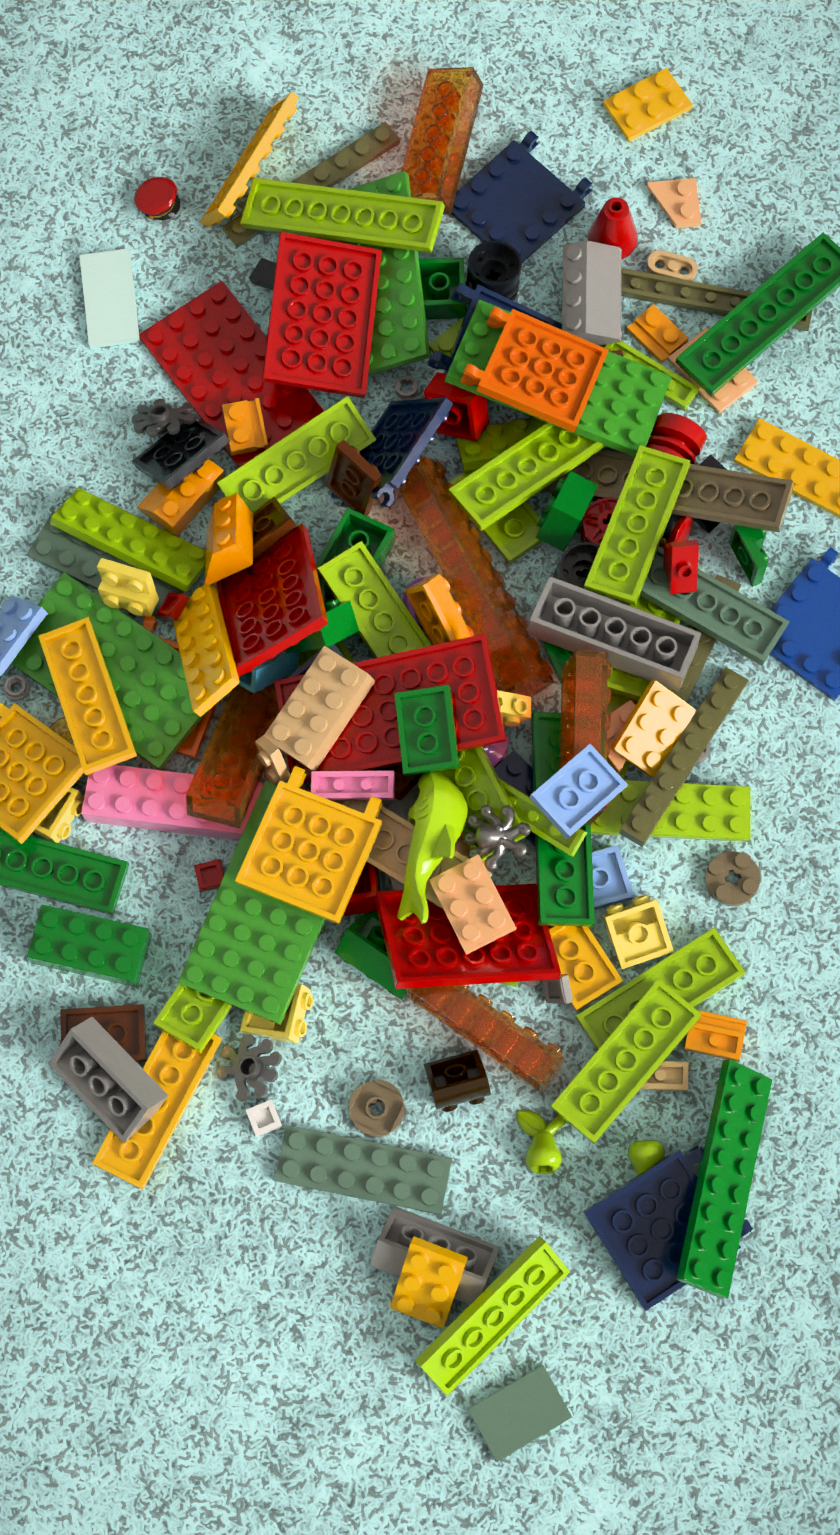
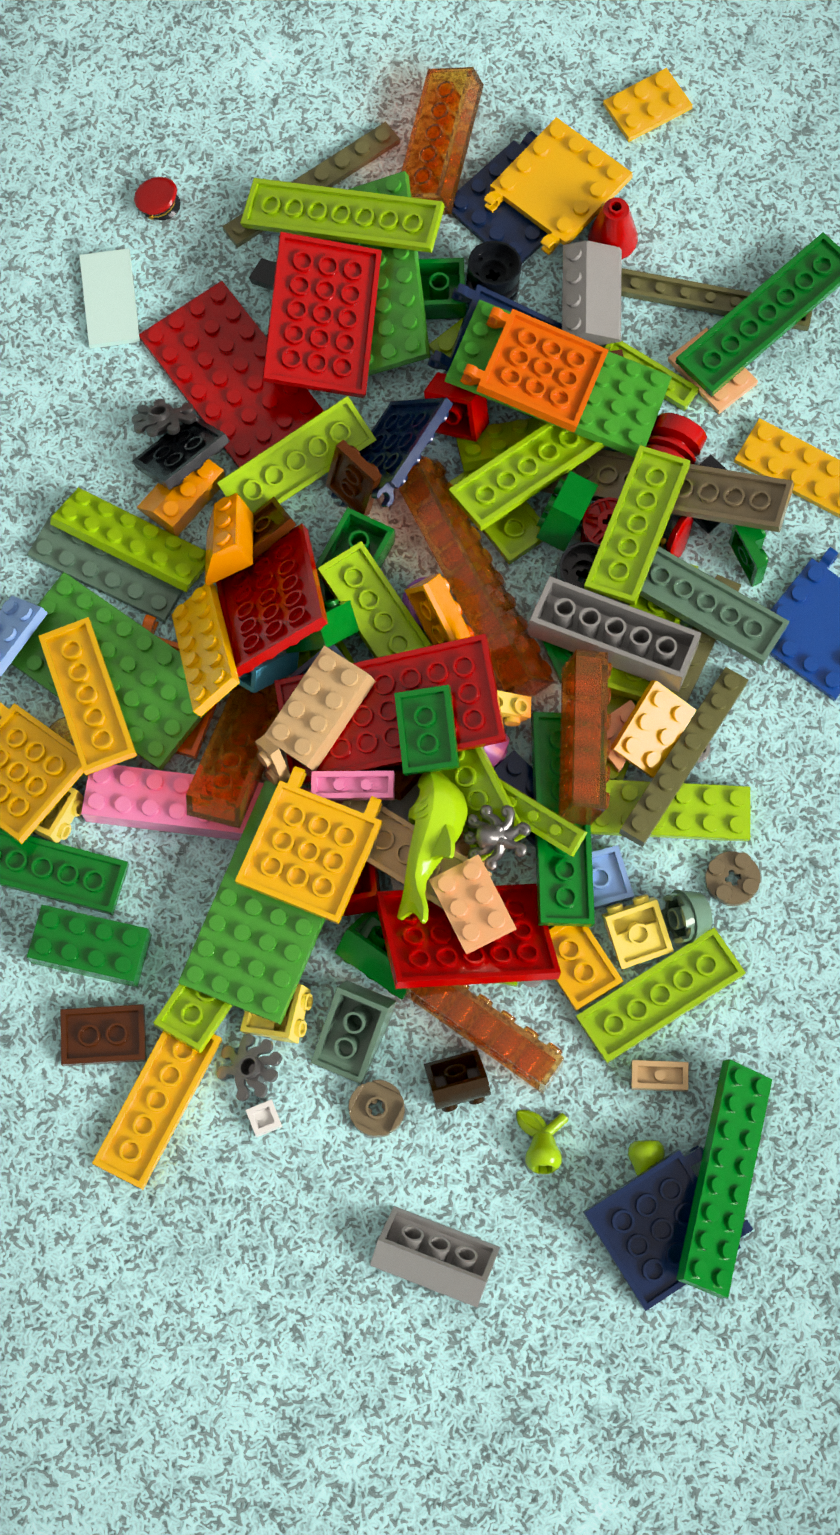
light grey plate [3,675,30,701] -> none
light grey slope [48,1017,169,1143] -> none
light yellow plate [97,558,159,617] -> none
red tile [157,592,190,621] -> none
red tile [194,859,224,893] -> none
yellow plate [200,92,299,227] -> none
light orange plate [222,398,269,456] -> none
sand green plate [274,1125,452,1215] -> none
yellow plate [390,1236,468,1329] -> none
light grey bush [395,375,418,400] -> none
lime plate [415,1236,570,1396] -> none
sand green tile [468,1365,572,1462] -> none
light blue plate [529,744,628,839] -> none
light grey tile [542,974,573,1004] -> none
lime plate [550,979,702,1144] -> none
light orange plate [626,304,689,364] -> none
light nougat wing [647,178,701,228] -> none
tan plate [647,250,697,281] -> none
red brick [663,540,699,594] -> none
light orange plate [684,1010,747,1062] -> none
none -> sand green slope [311,980,397,1084]
none -> yellow plate [484,117,632,255]
none -> sand green cone [661,890,712,944]

